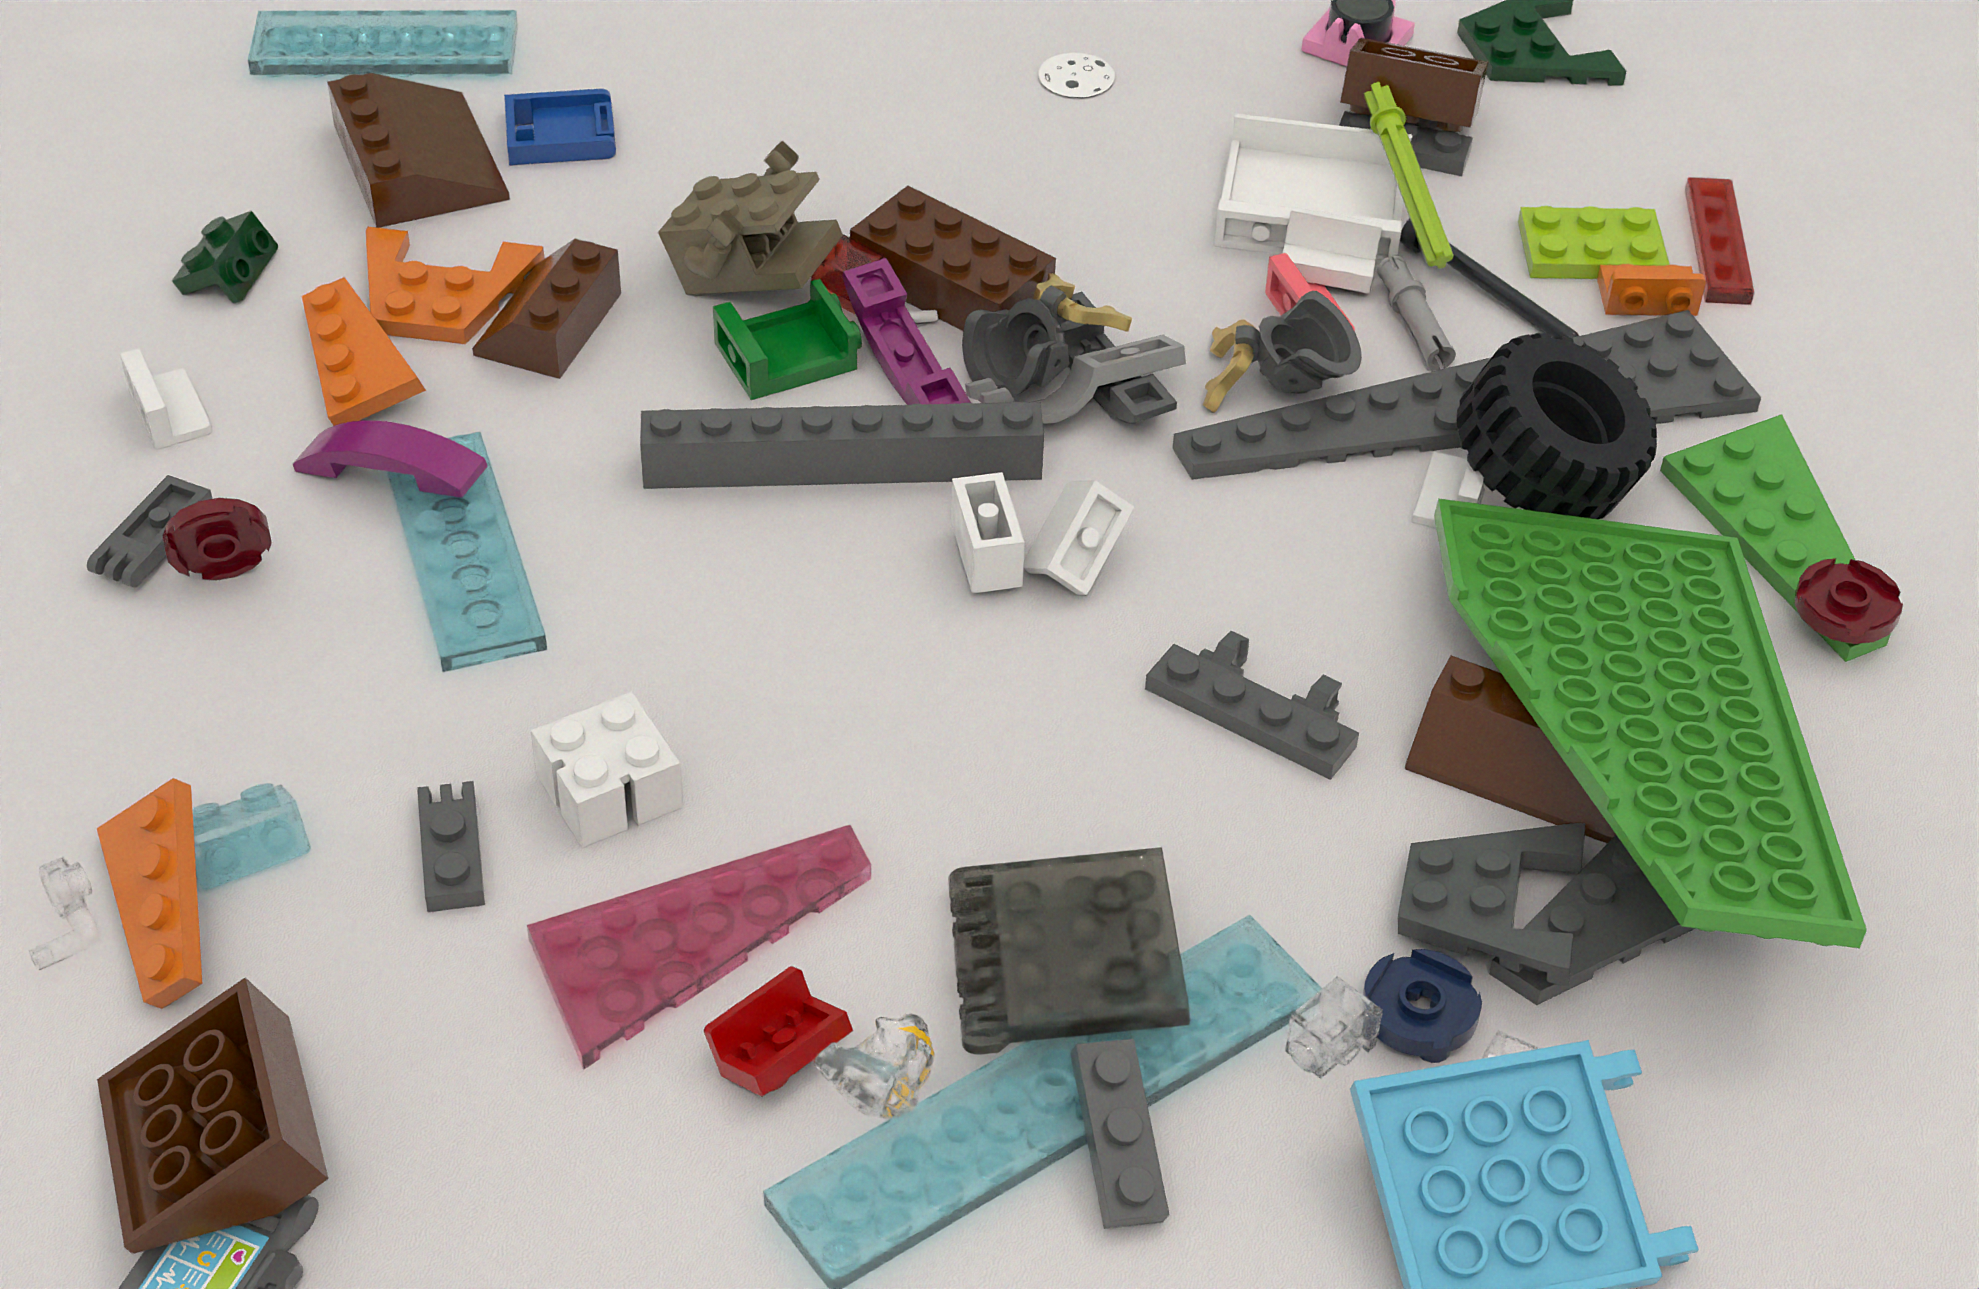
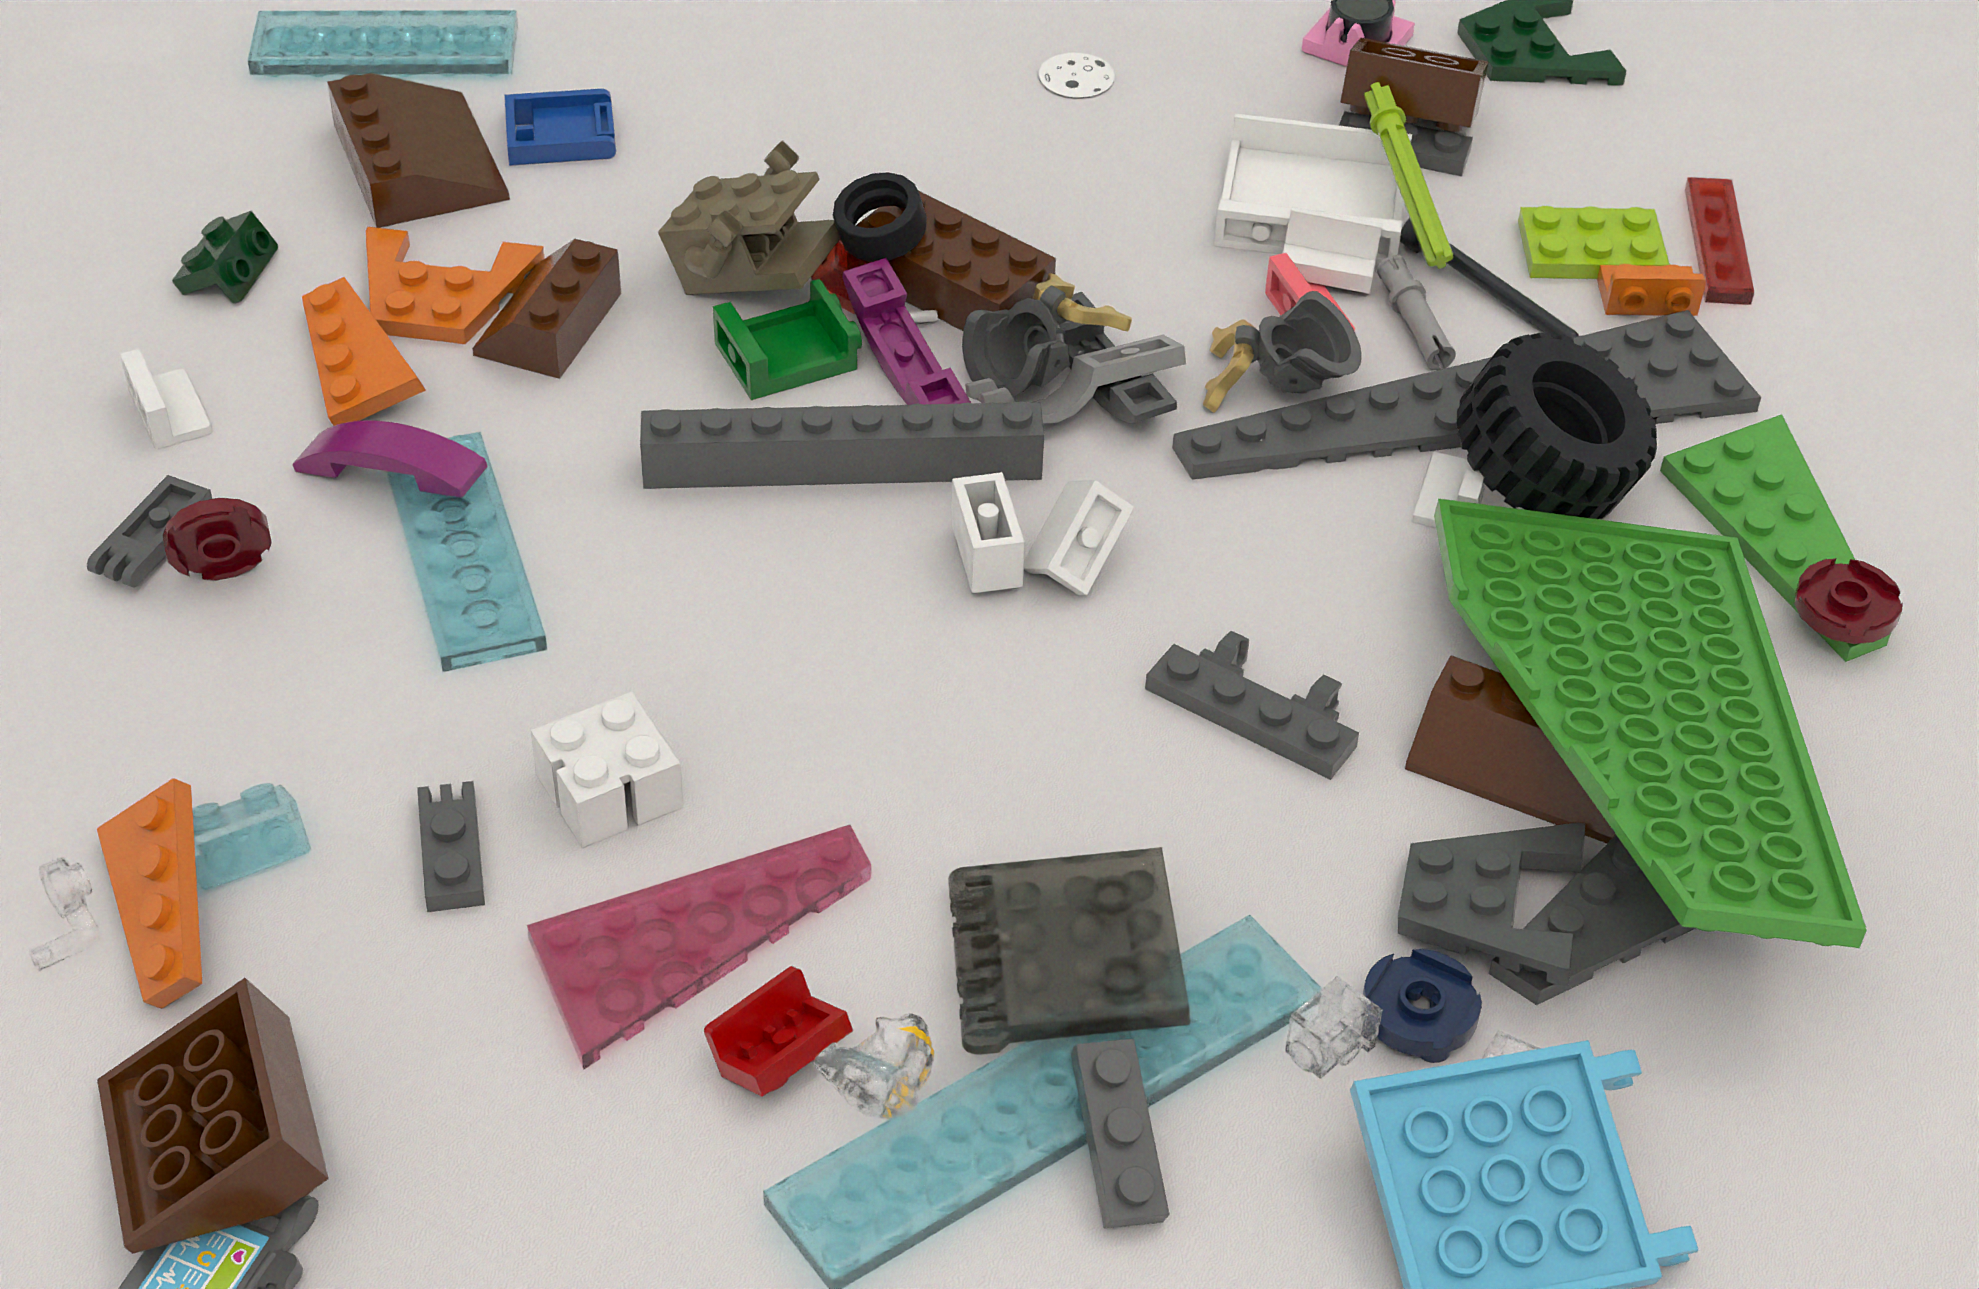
none -> black tyre [833,172,927,262]

